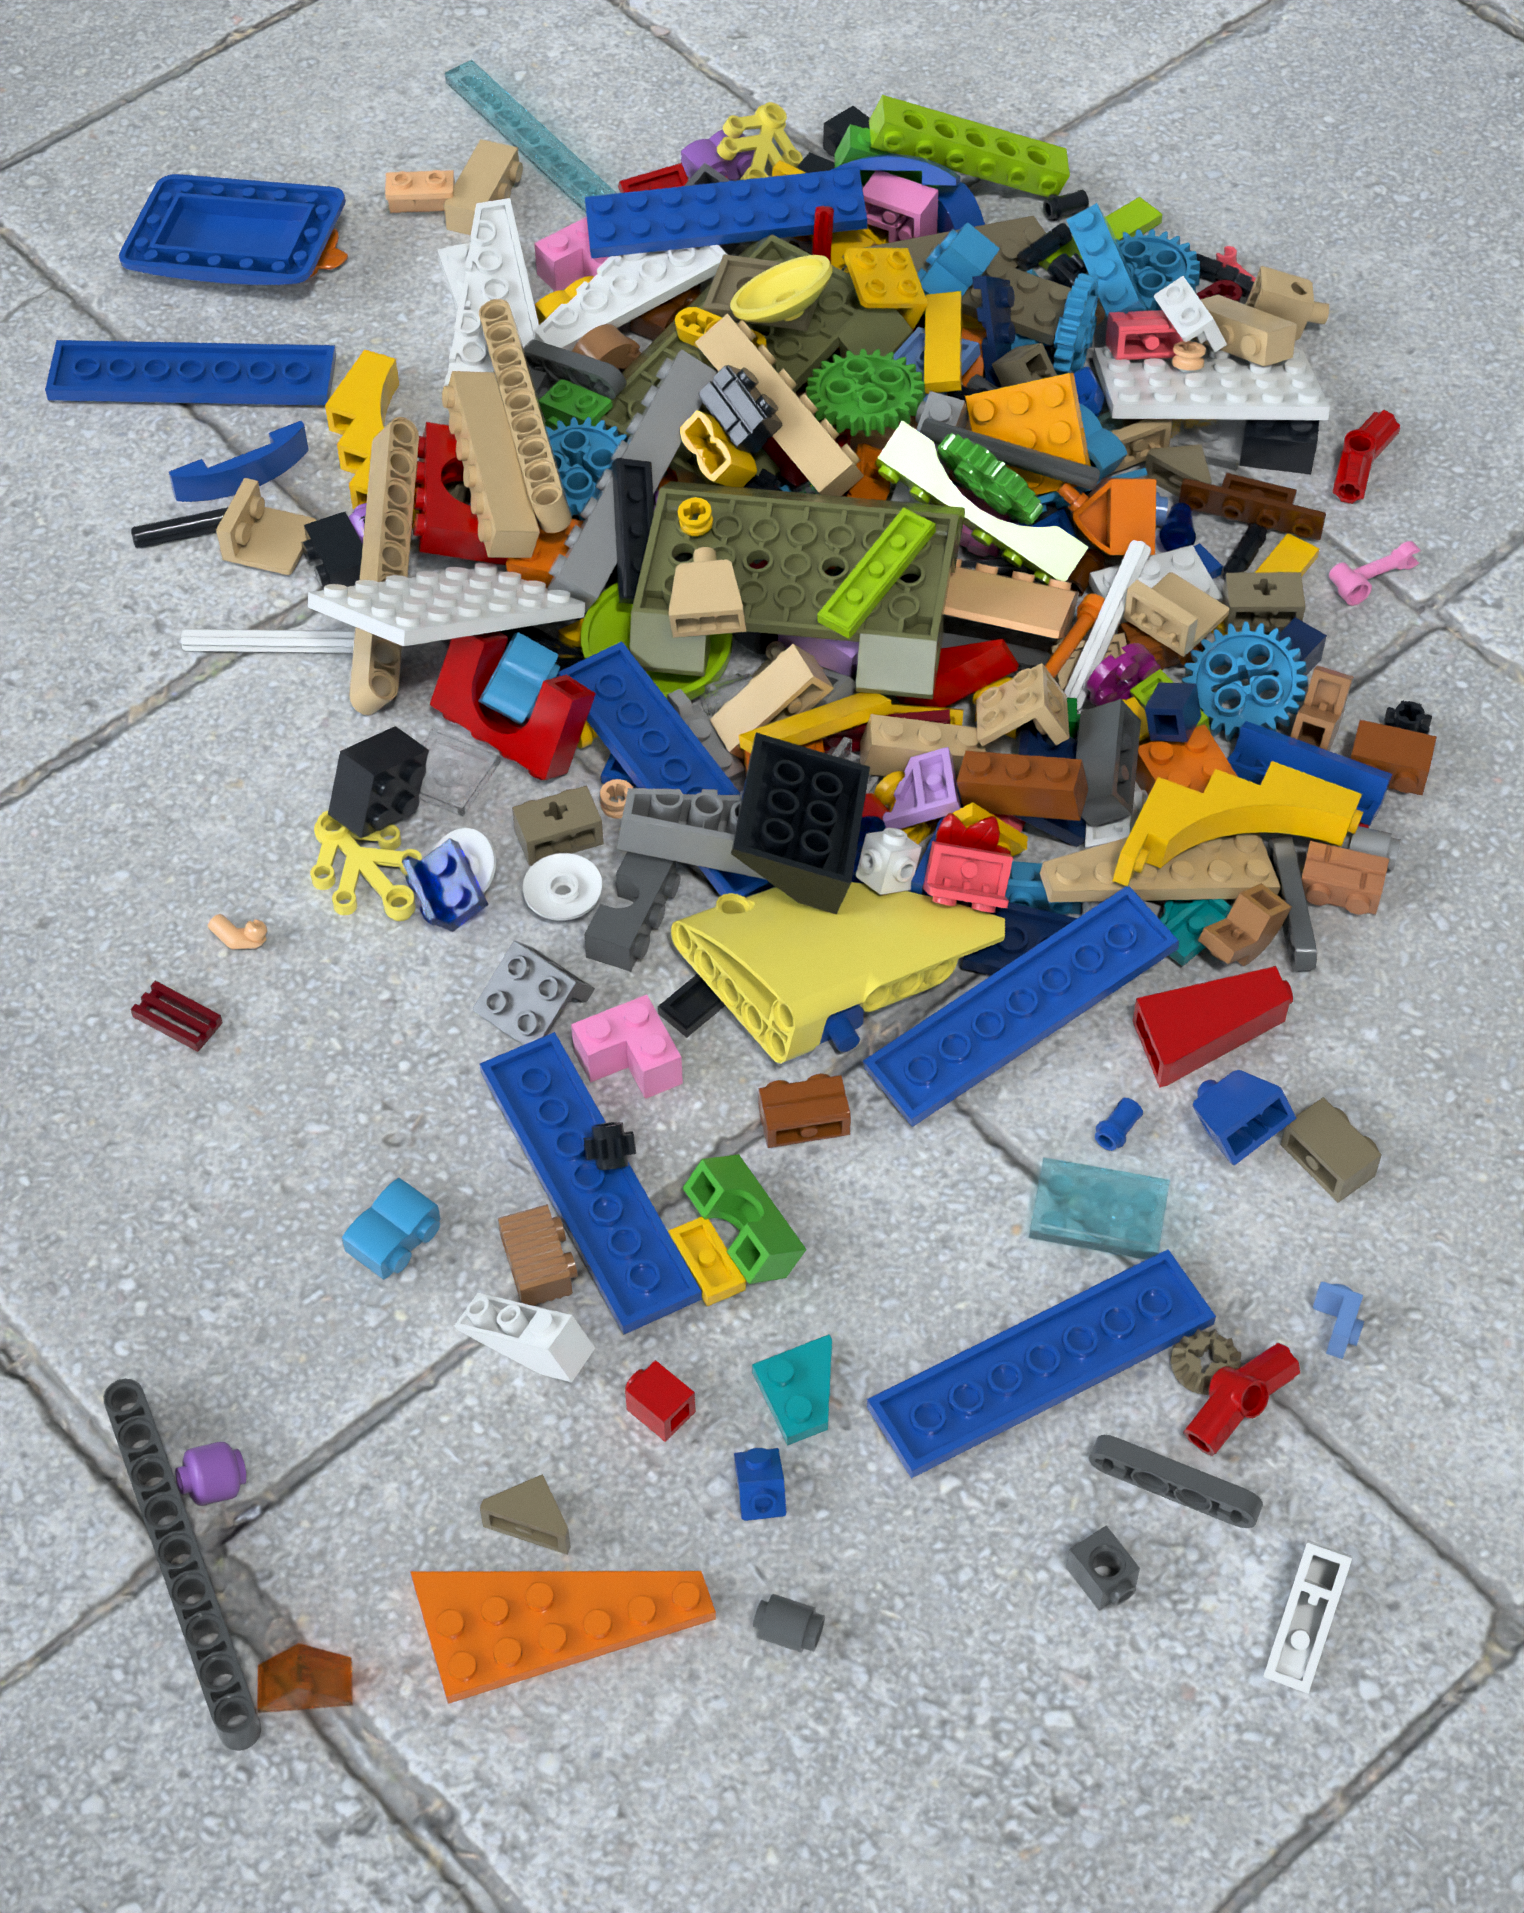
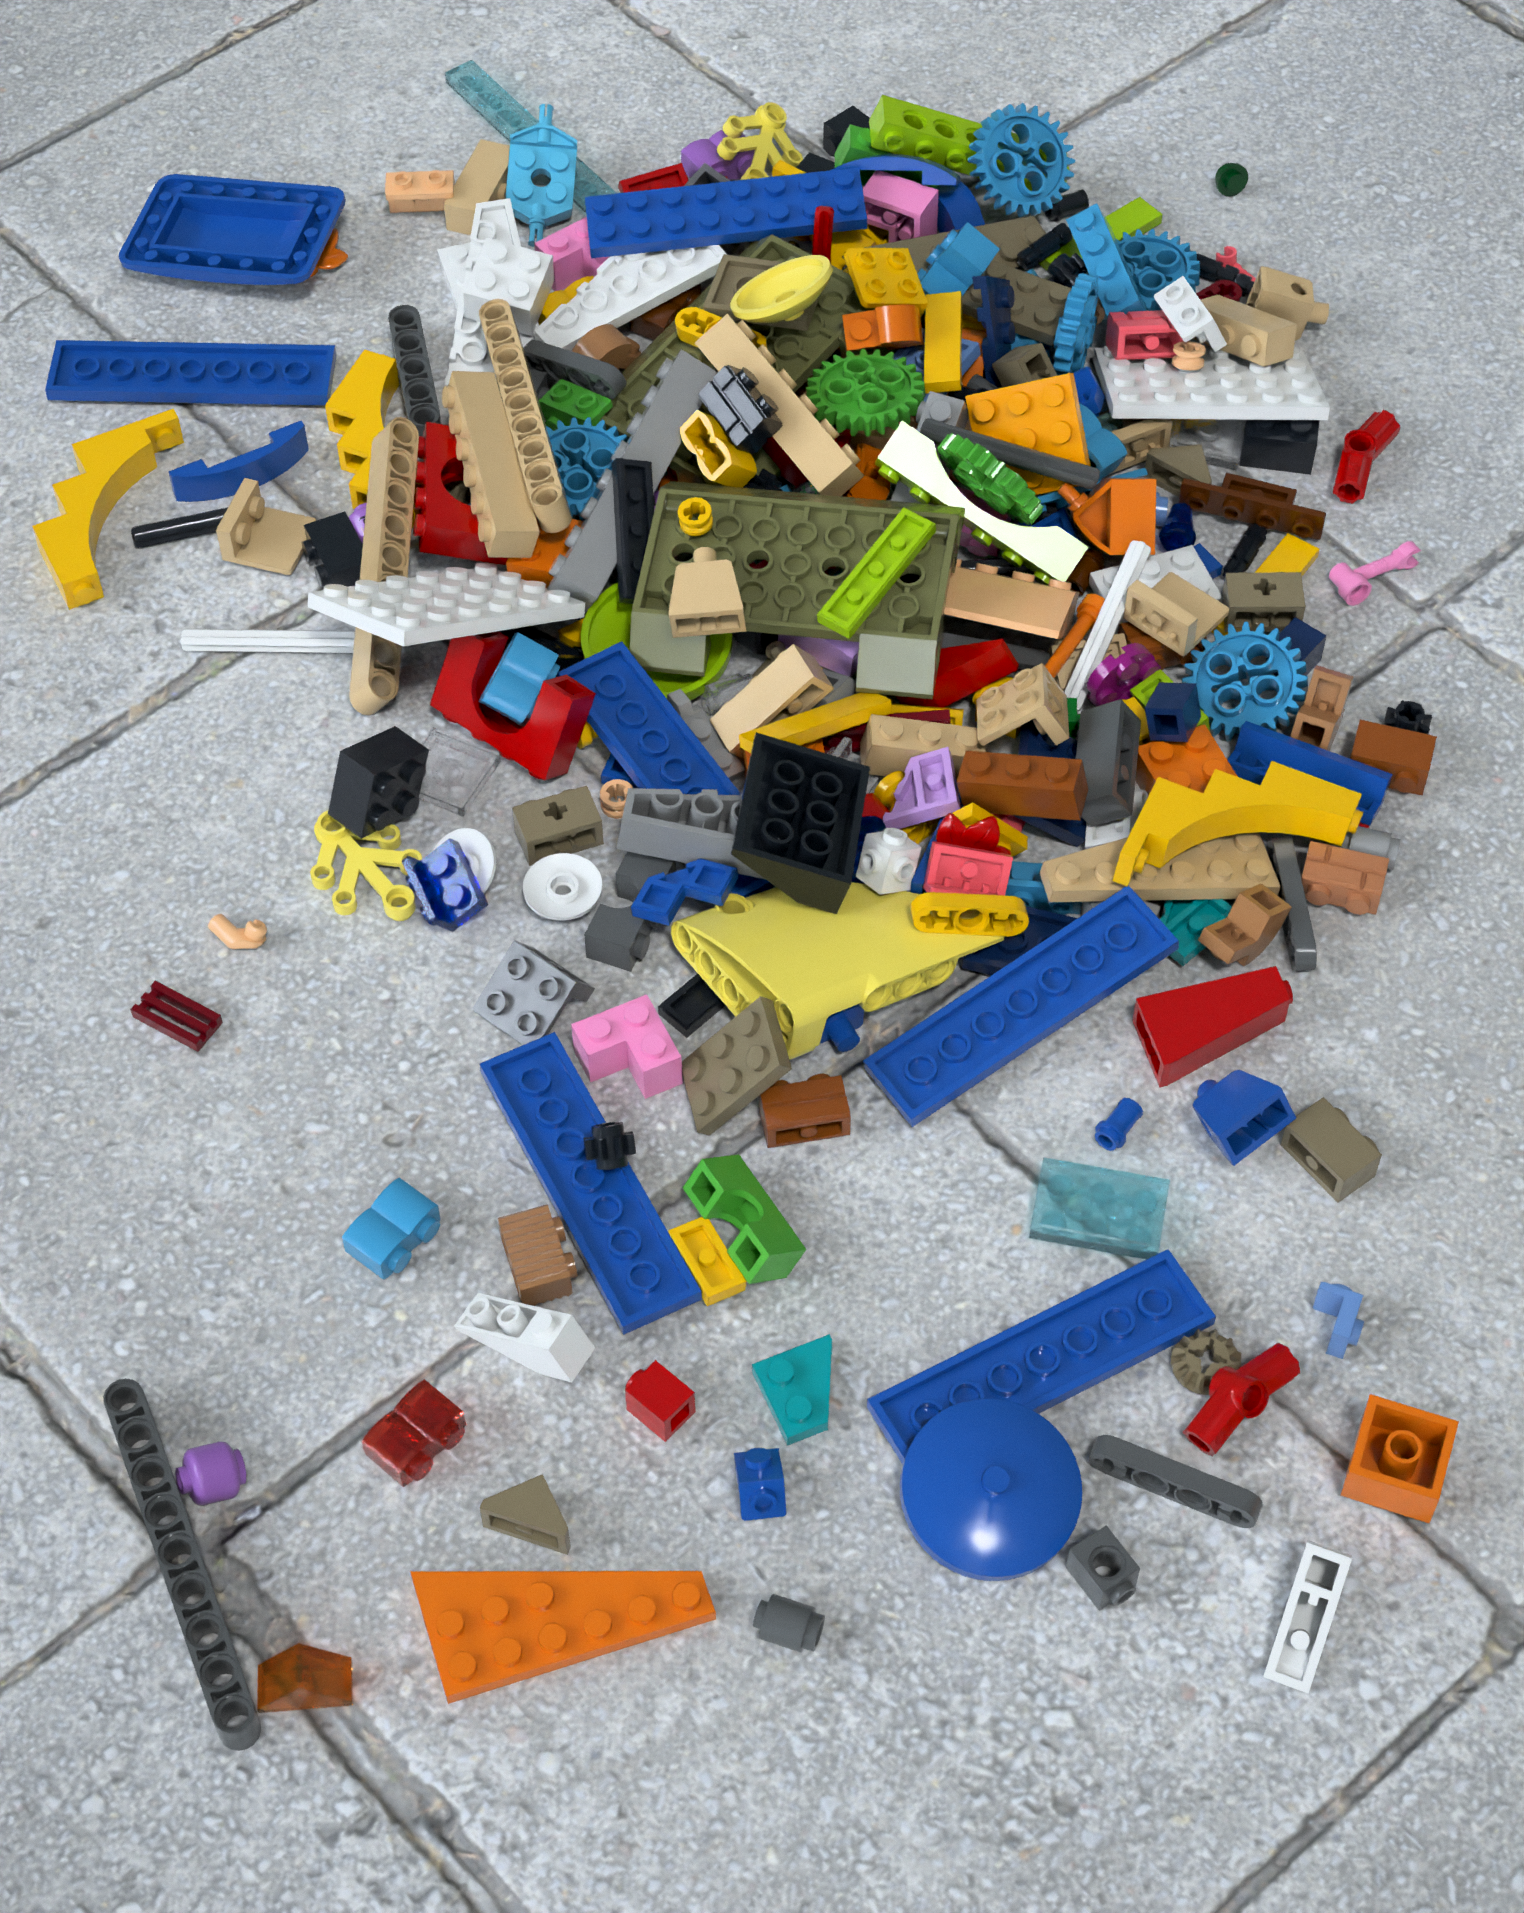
none -> yellow arch [32,409,184,610]
none -> clear red brick [361,1379,466,1487]
none -> dark grey beam [388,305,441,436]
none -> white brick [463,237,554,336]
none -> medium azure plate [505,104,577,247]
none -> blue tile [631,858,739,926]
none -> dark tan plate [682,996,792,1136]
none -> orange brick [842,304,924,352]
none -> blue dish [900,1398,1082,1581]
none -> yellow beam [911,892,1029,937]
none -> dark azure gear [968,103,1075,218]
none -> dark green plate [1215,163,1248,197]
none -> orange brick [1340,1394,1459,1524]

